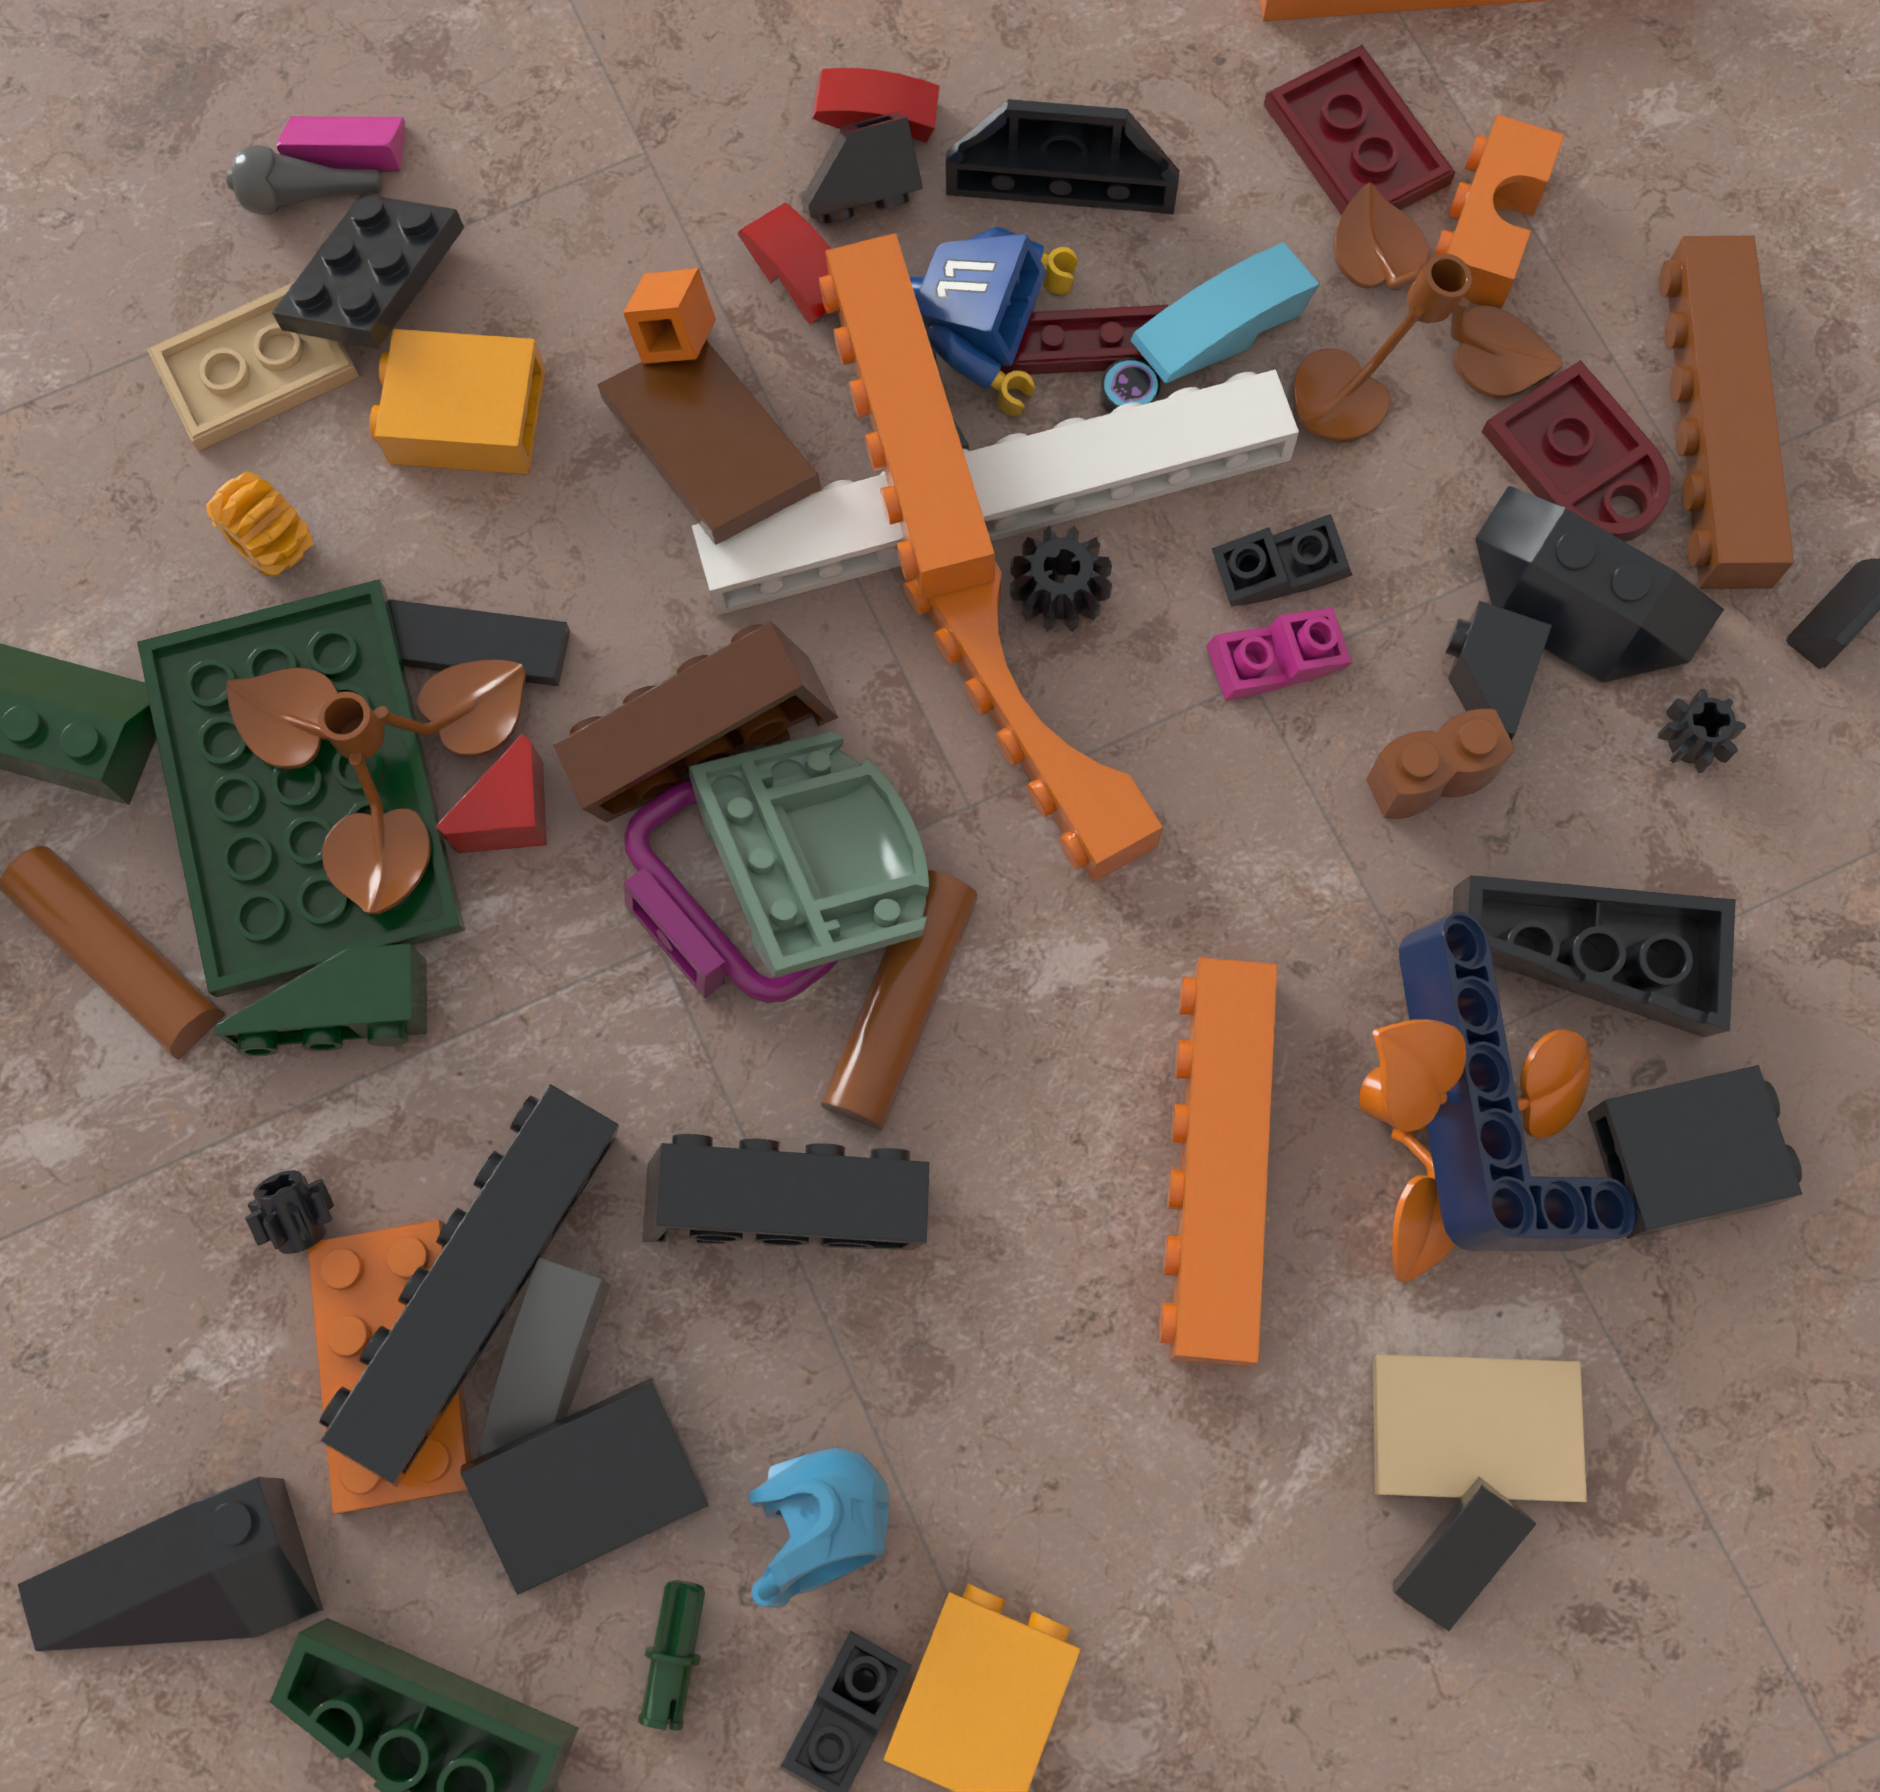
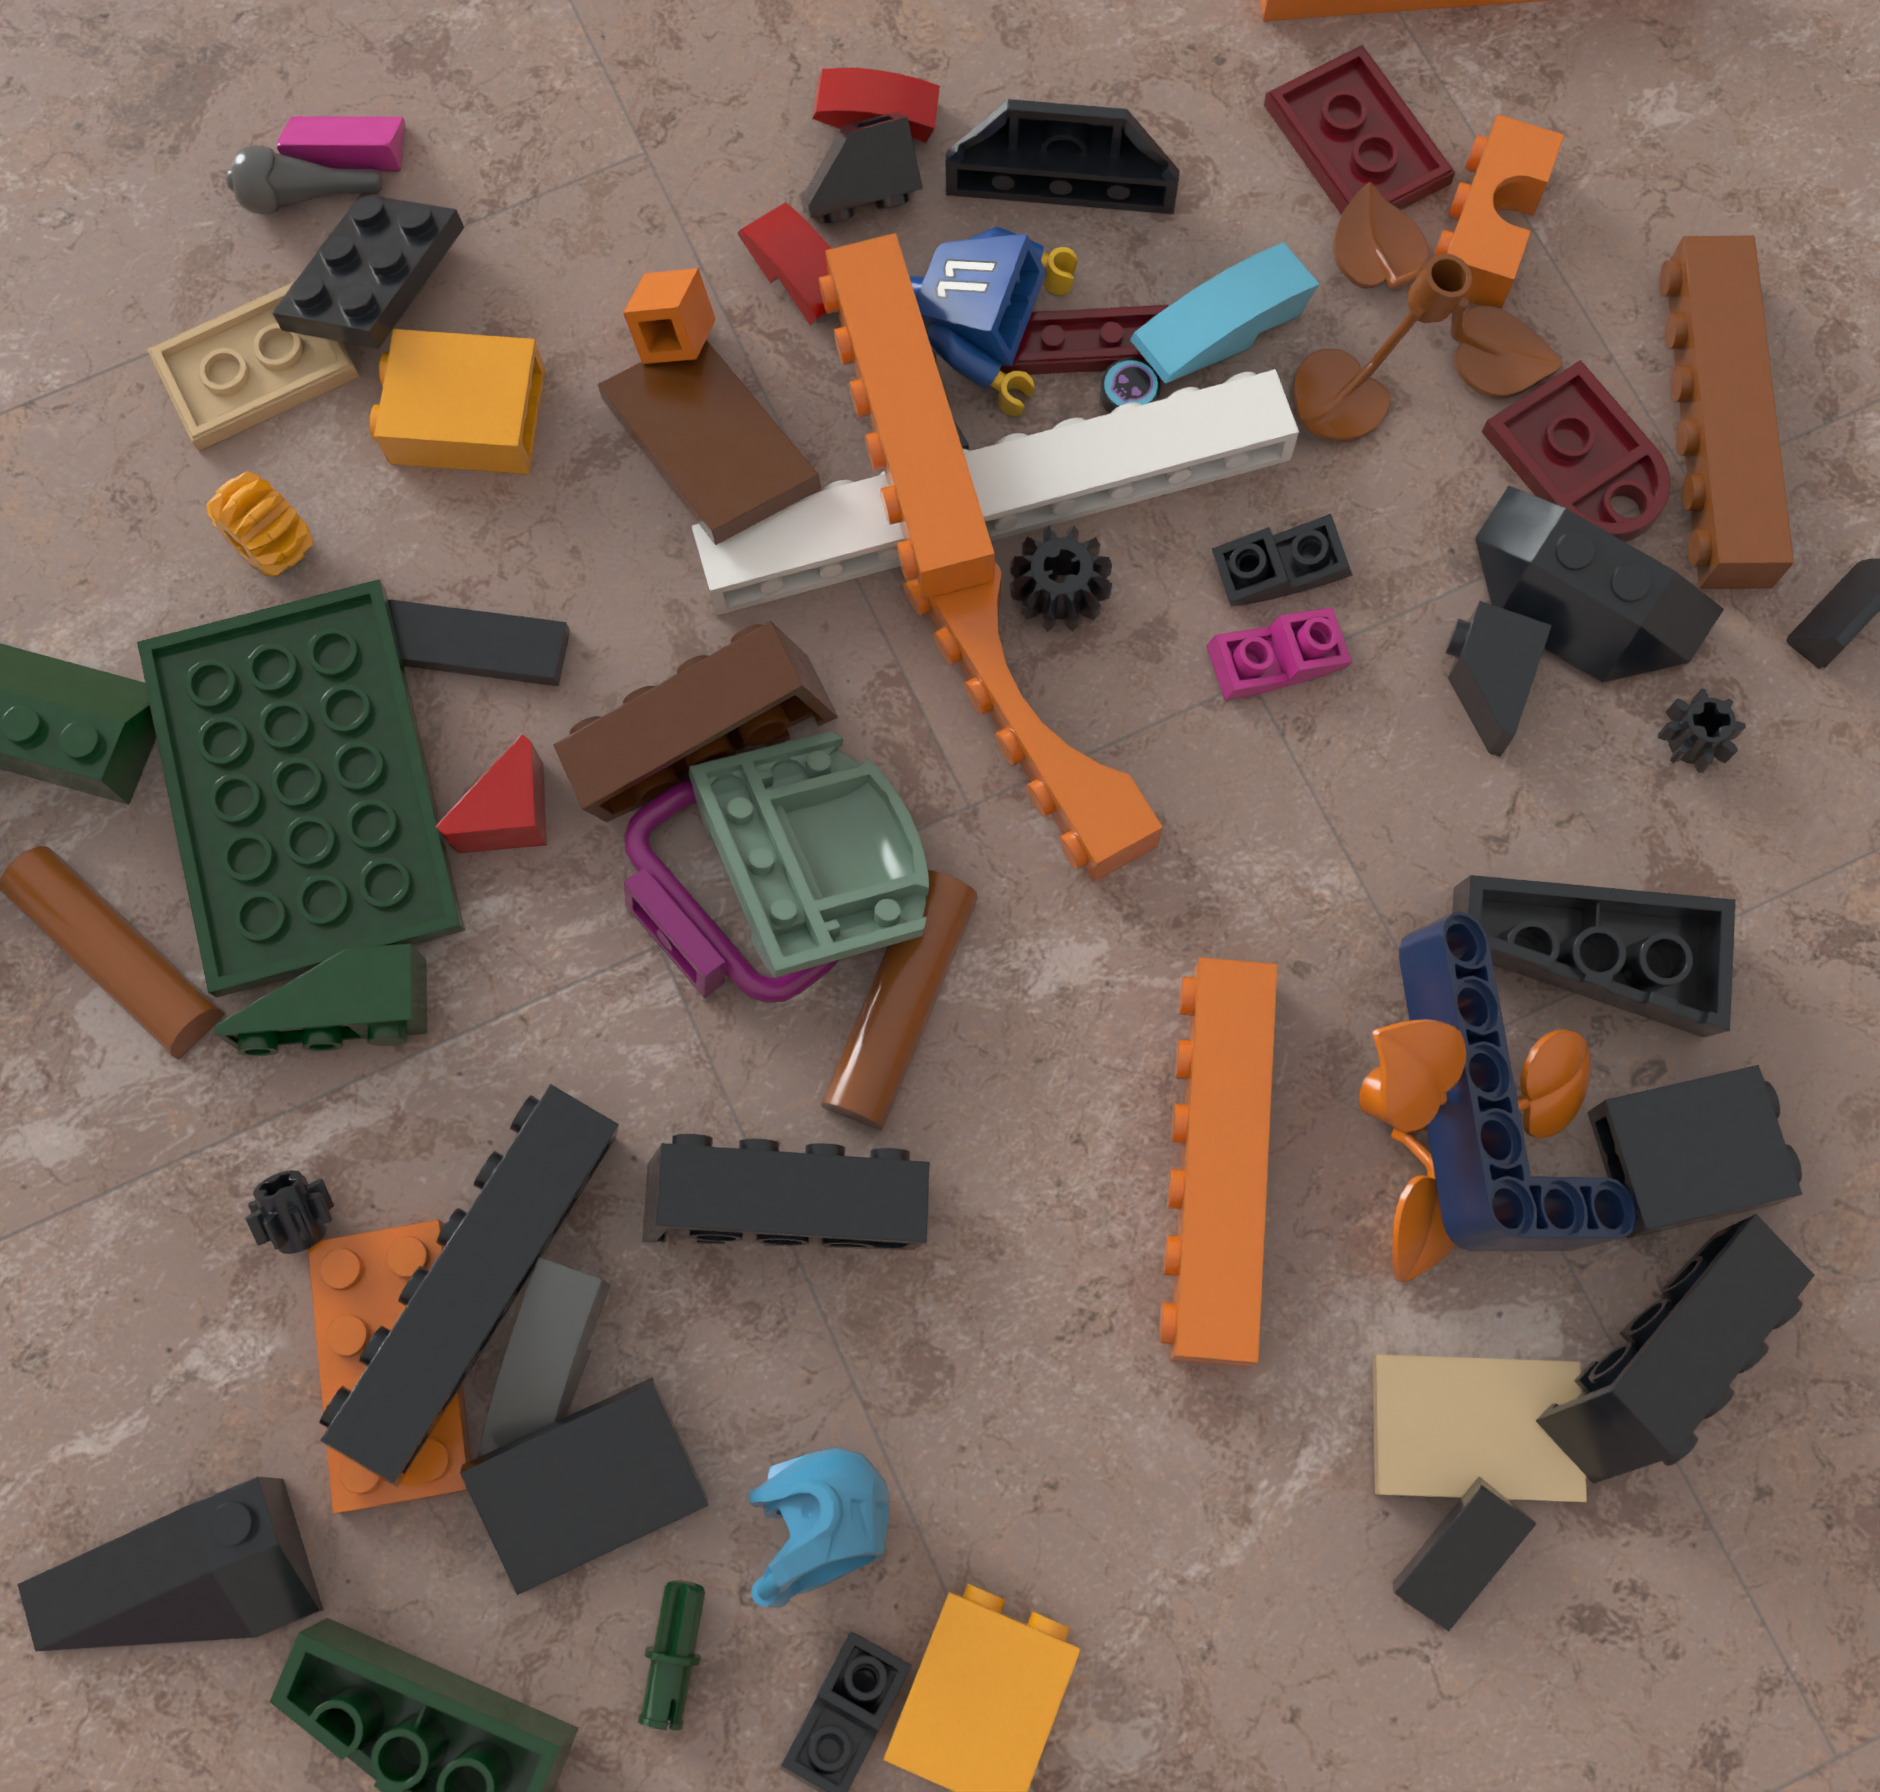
dark orange plant [226,660,526,914] -> none
dark orange brick [1366,709,1515,819] -> none
none -> black wedge [1536,1214,1815,1484]

